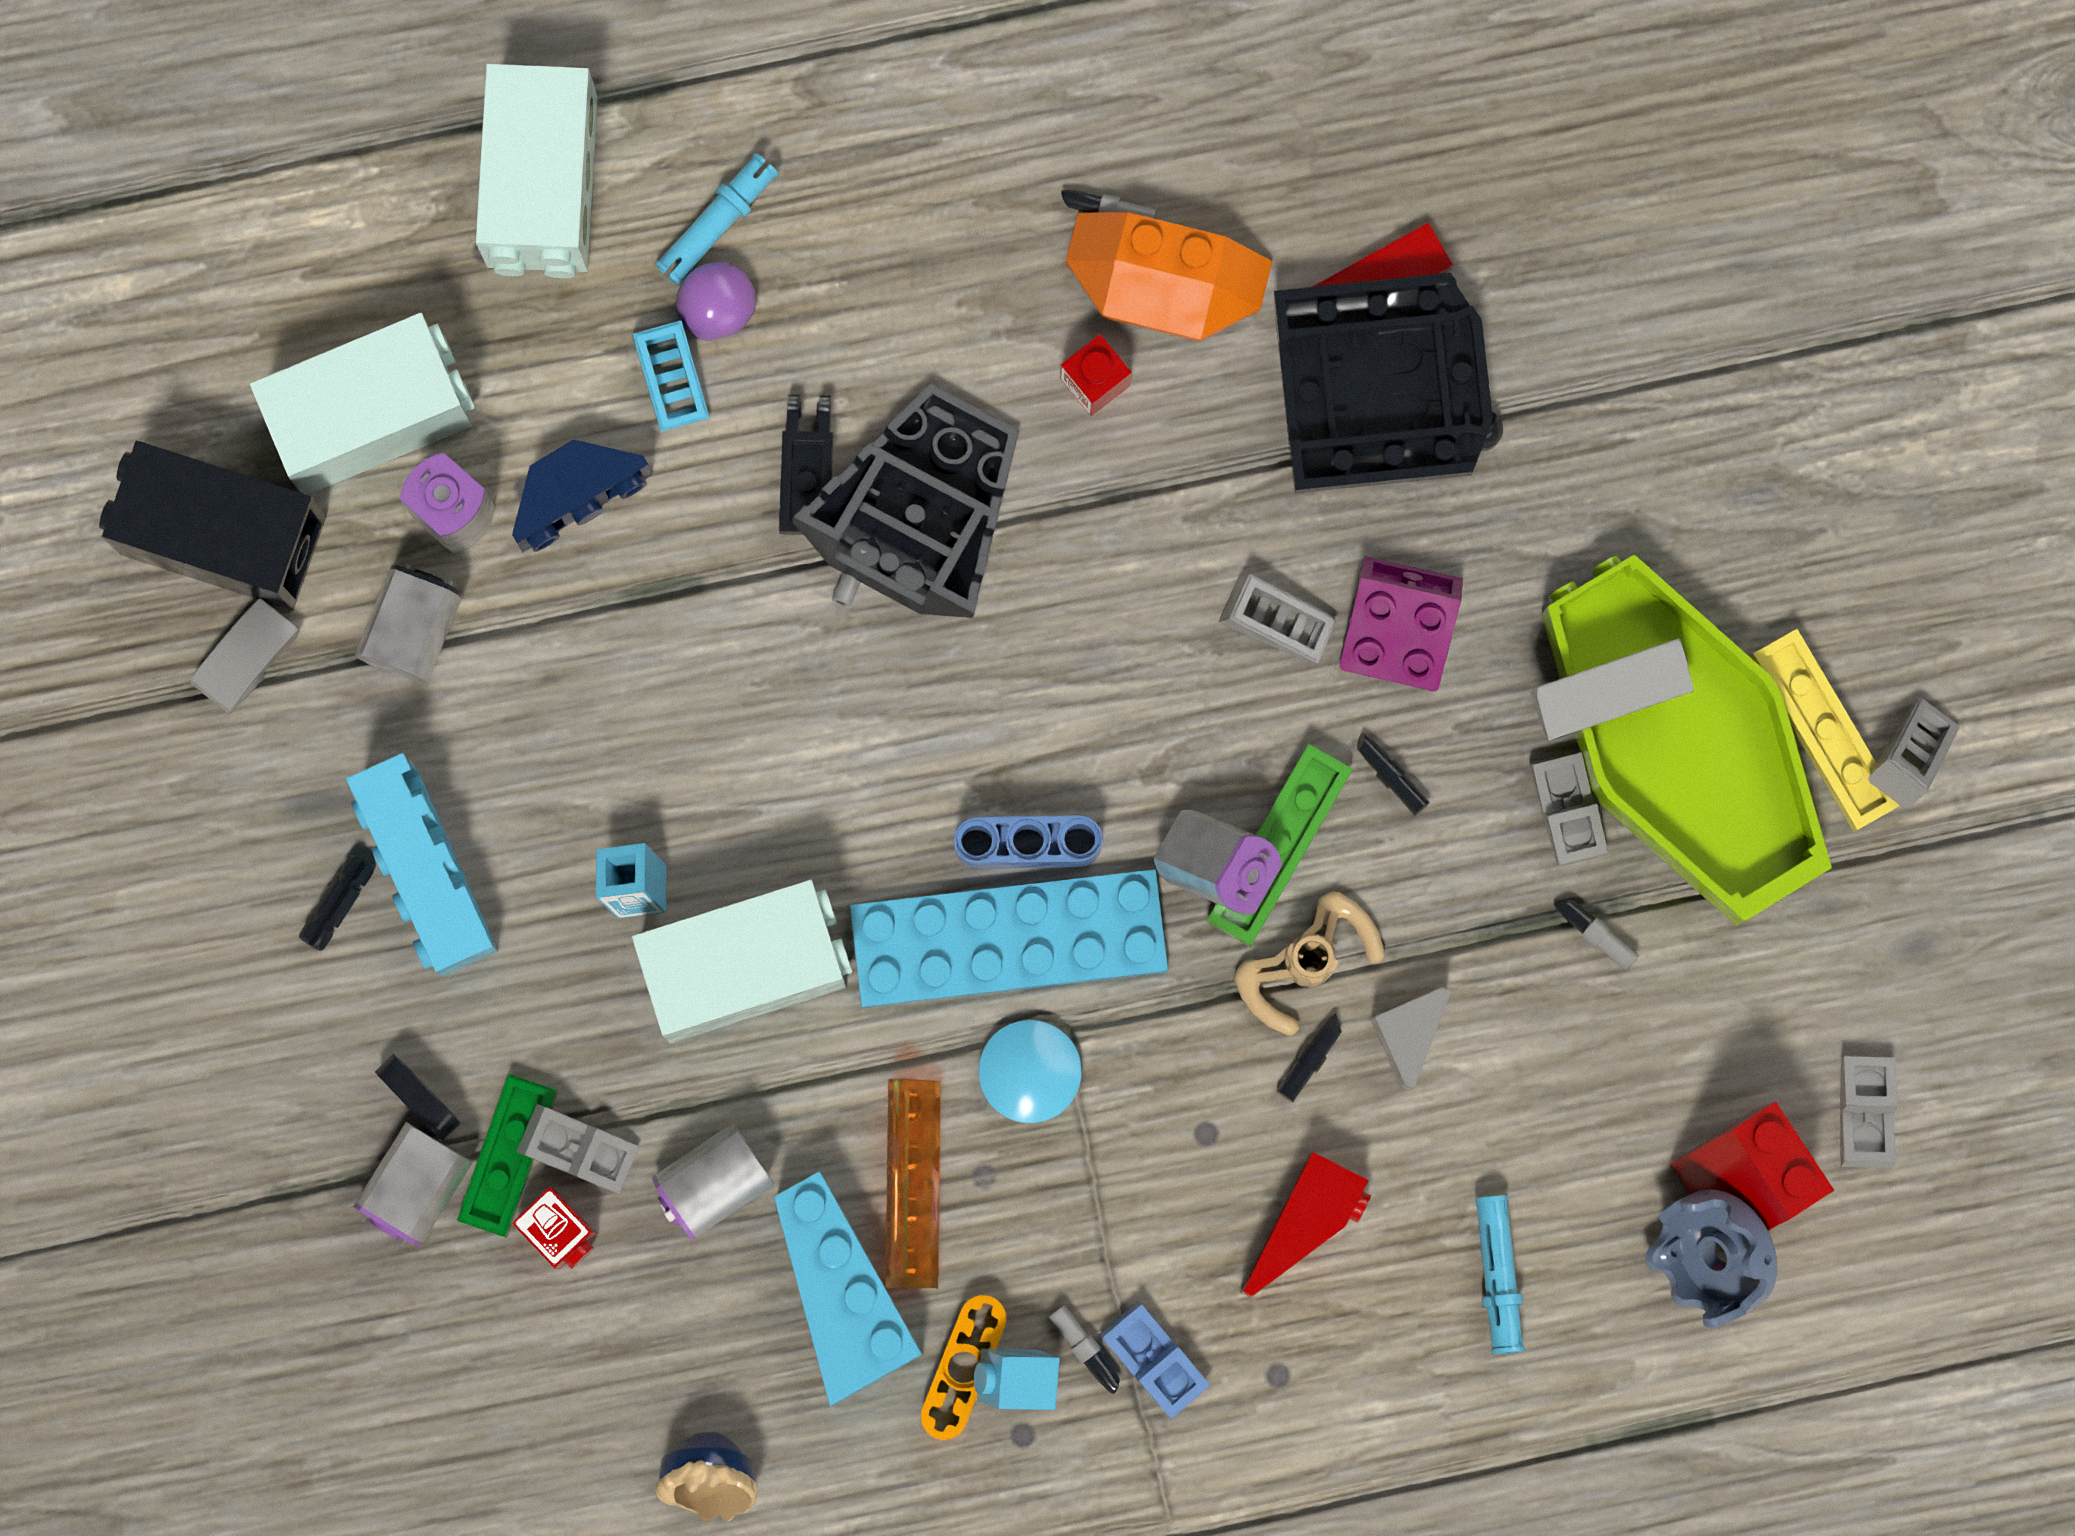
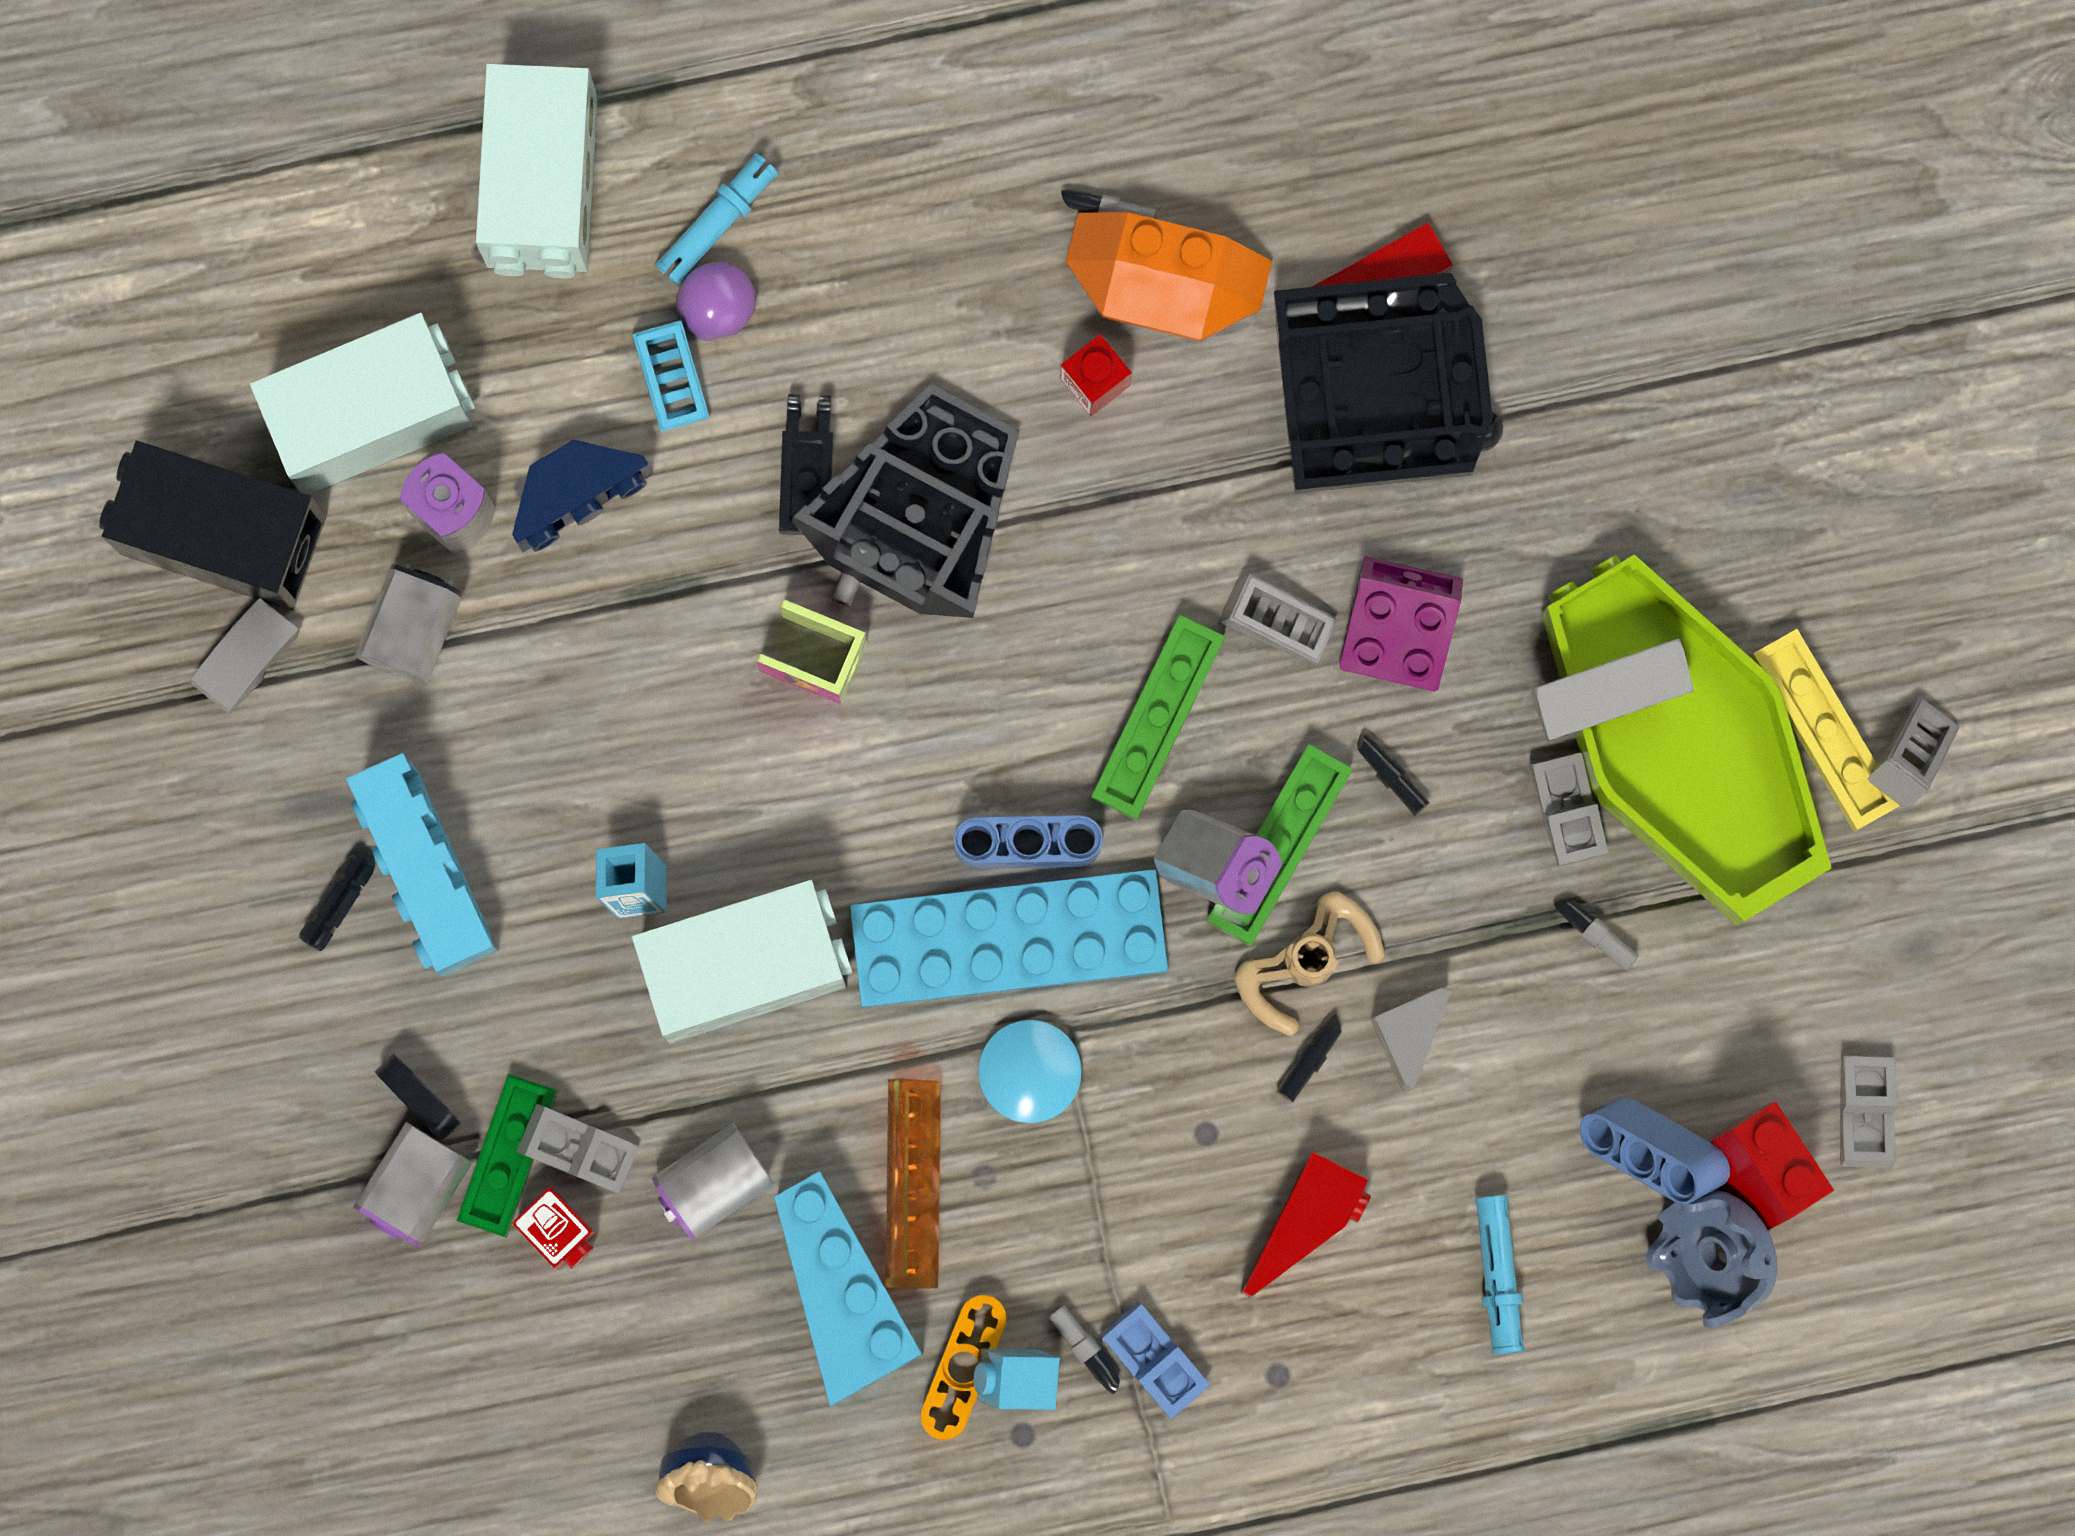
none -> yellowish green piece [756,599,867,705]
none -> bright green plate [1091,614,1225,821]
none -> medium blue beam [1580,1097,1730,1204]

